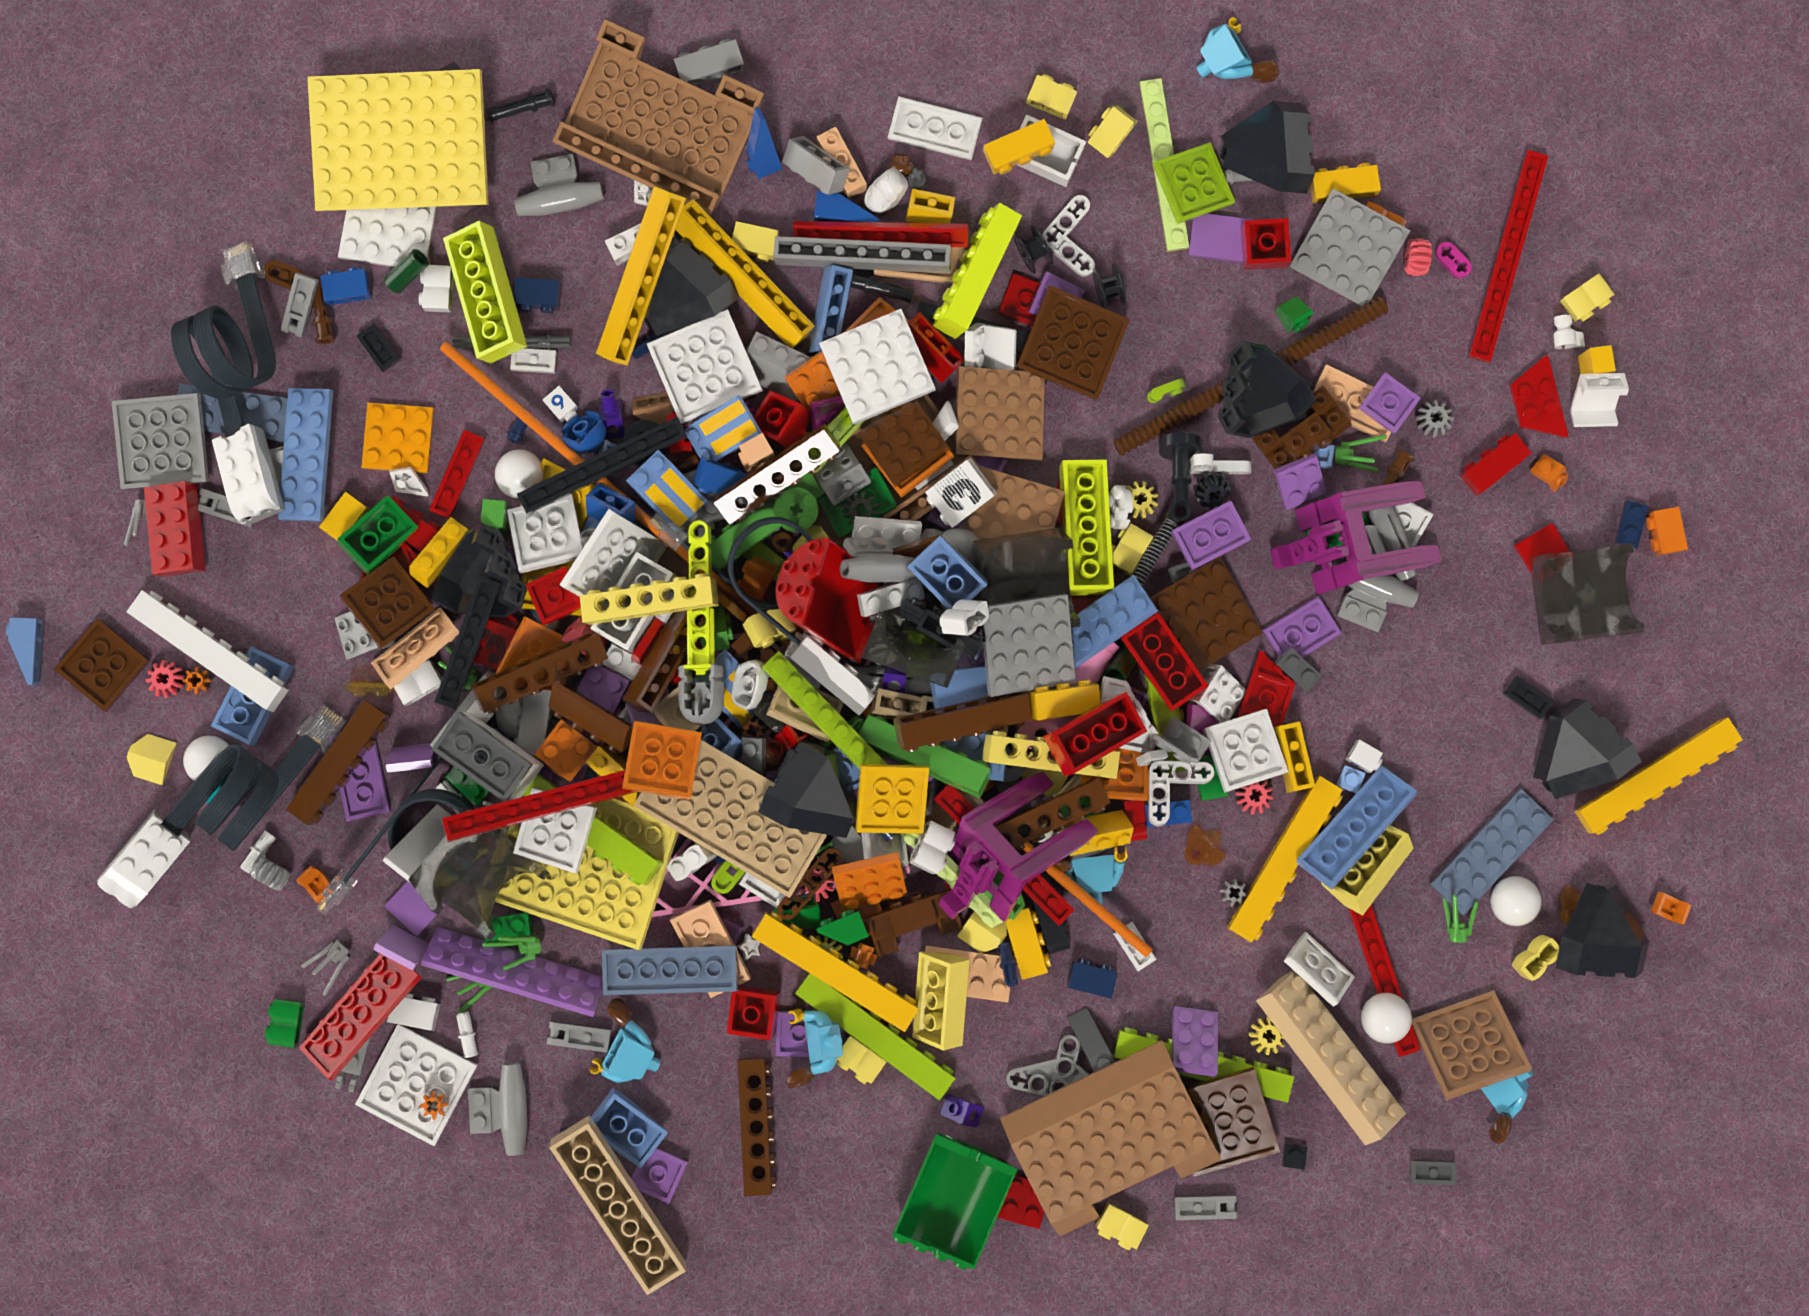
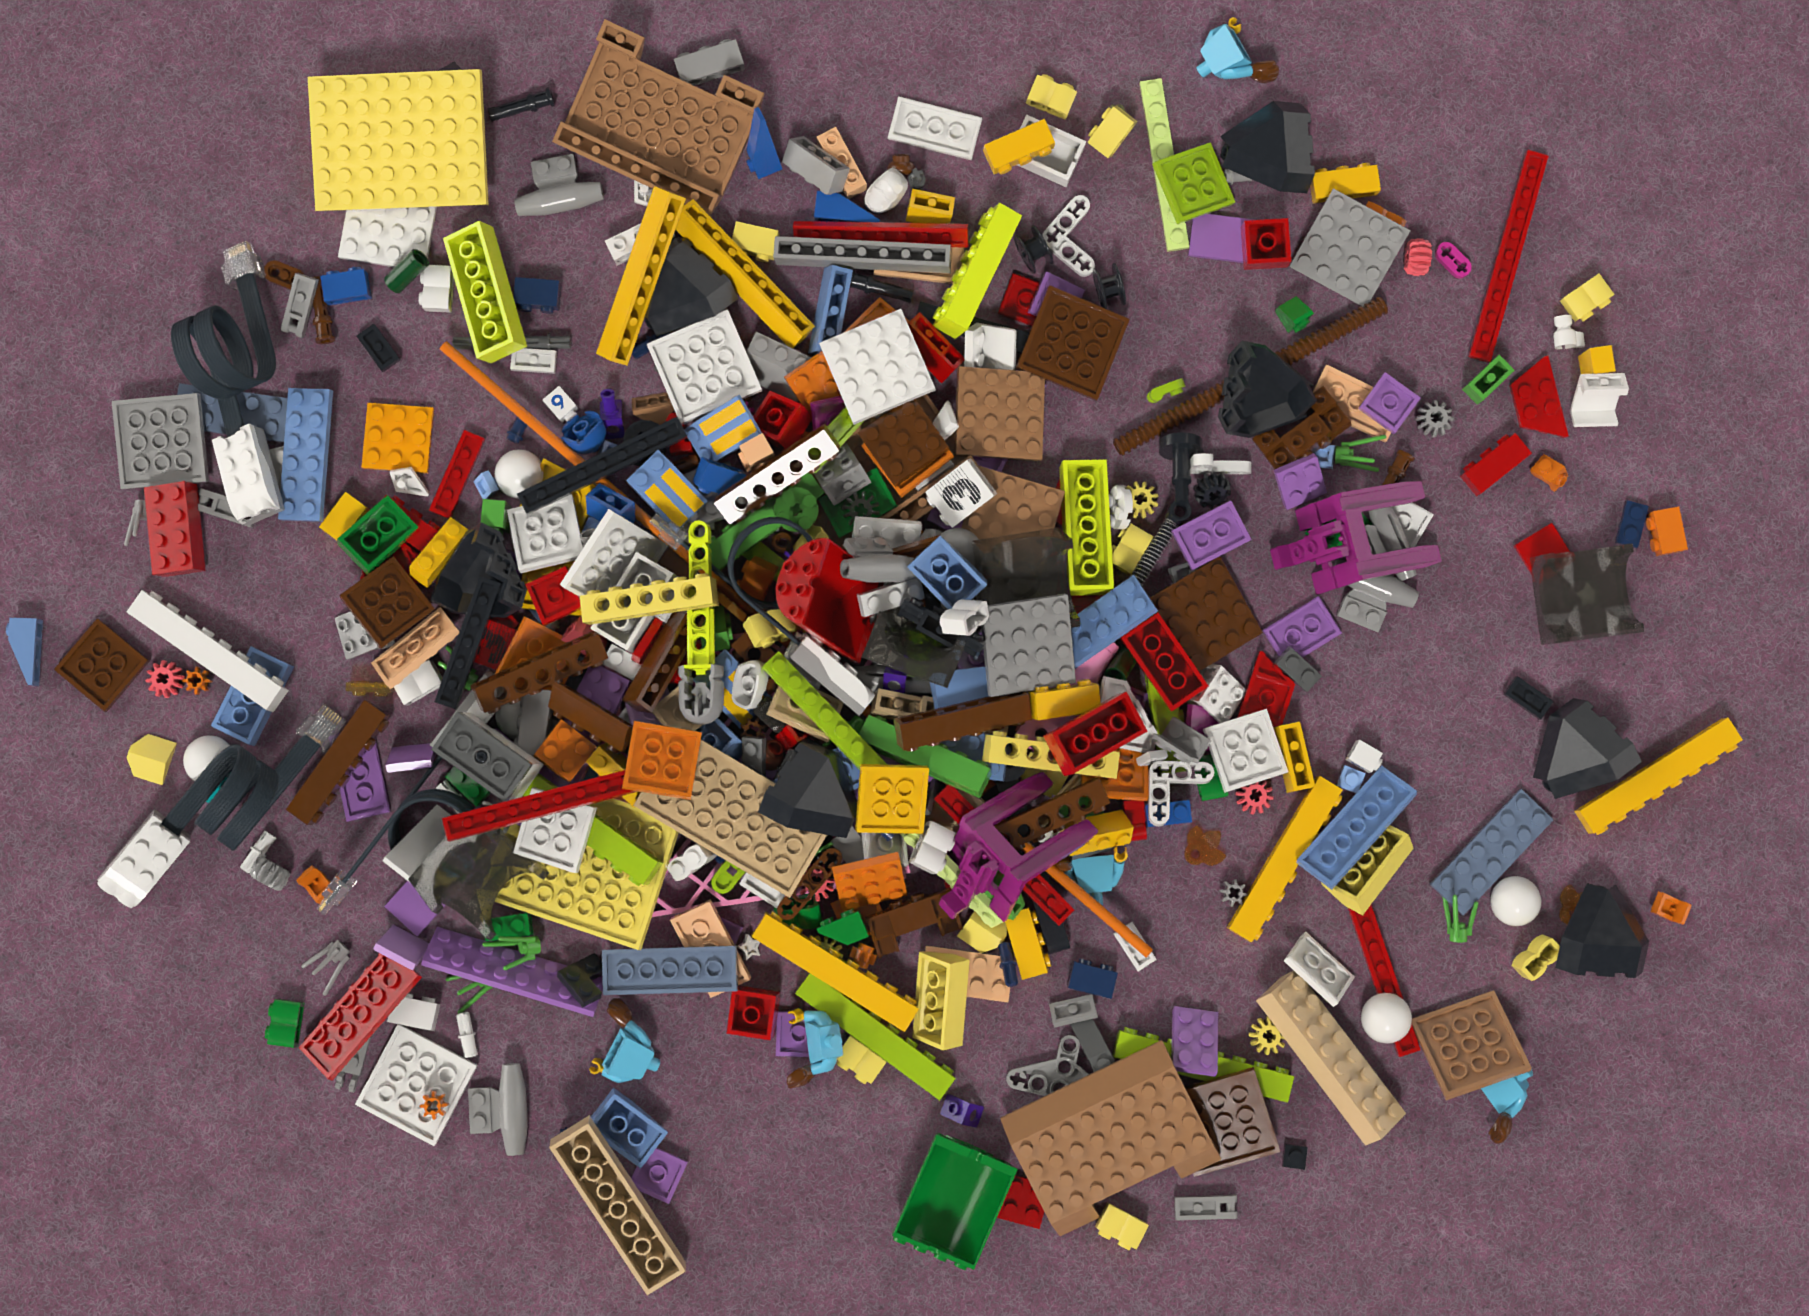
light grey plate [546,1021,611,1053] -> none
reddish brown brick [737,1057,776,1197] -> none
dark grey plate [1409,1160,1456,1185] -> none
none -> light blue plate [473,470,499,499]
none -> black plate [557,953,602,1008]
none -> light grey plate [1049,994,1098,1028]
none -> bright green brick [1462,355,1515,405]

